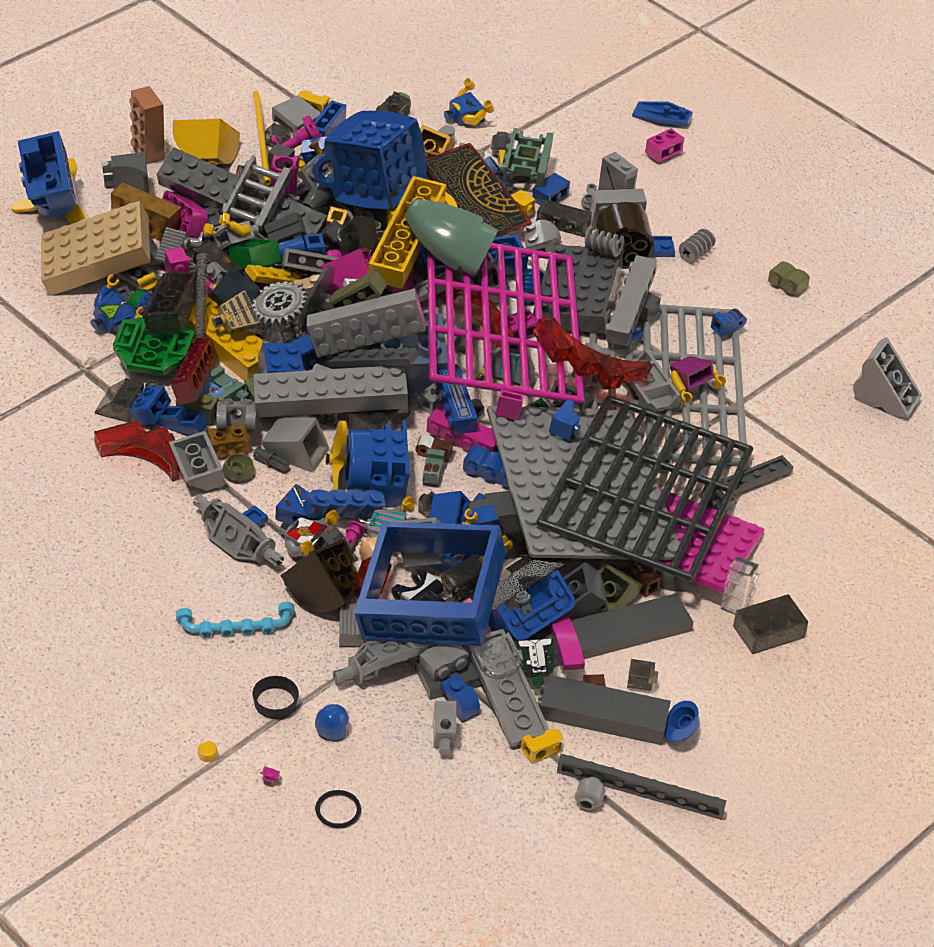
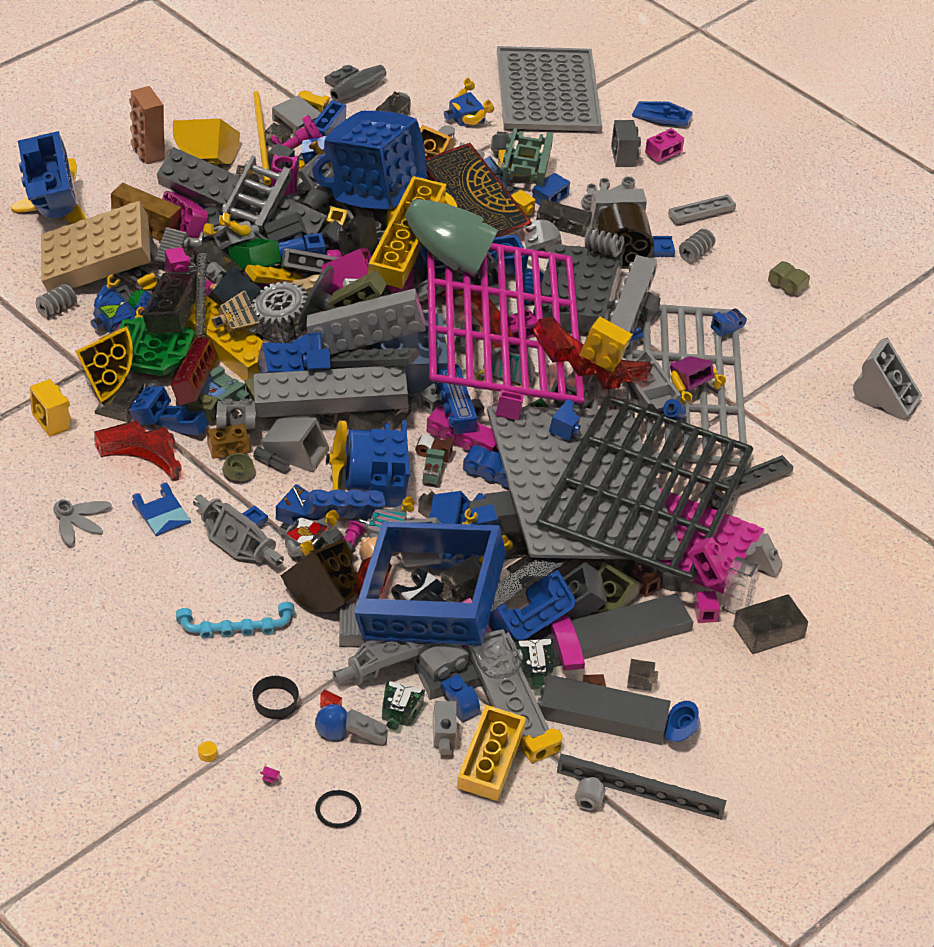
dark grey hips [102,152,149,193] -> none
light grey slope [169,431,226,491] -> none
light grey pin [515,591,533,615] -> none
light grey brick [598,152,638,190] -> none
none -> yellow brick [30,379,71,437]
none -> light grey piece [35,284,77,318]
none -> light grey plant [53,499,112,545]
none -> yellow brick [75,326,133,402]
none -> blue flag [132,482,191,536]
none -> blue brick [303,332,330,371]
none -> clear red tile [320,689,342,708]
none -> dark grey plate [324,65,387,102]
none -> light grey plate [346,709,387,746]
none -> torso [382,681,425,730]
none -> yellow brick [457,705,526,801]
none -> light grey plate [497,46,602,132]
none -> yellow brick [579,317,632,372]
none -> dark grey brick [611,120,641,167]
none -> blue brick [663,399,686,420]
none -> light grey plate [668,194,736,224]
none -> dark pink brick [688,537,731,587]
none -> dark pink brick [693,591,720,623]
none -> light grey brick [746,533,783,576]

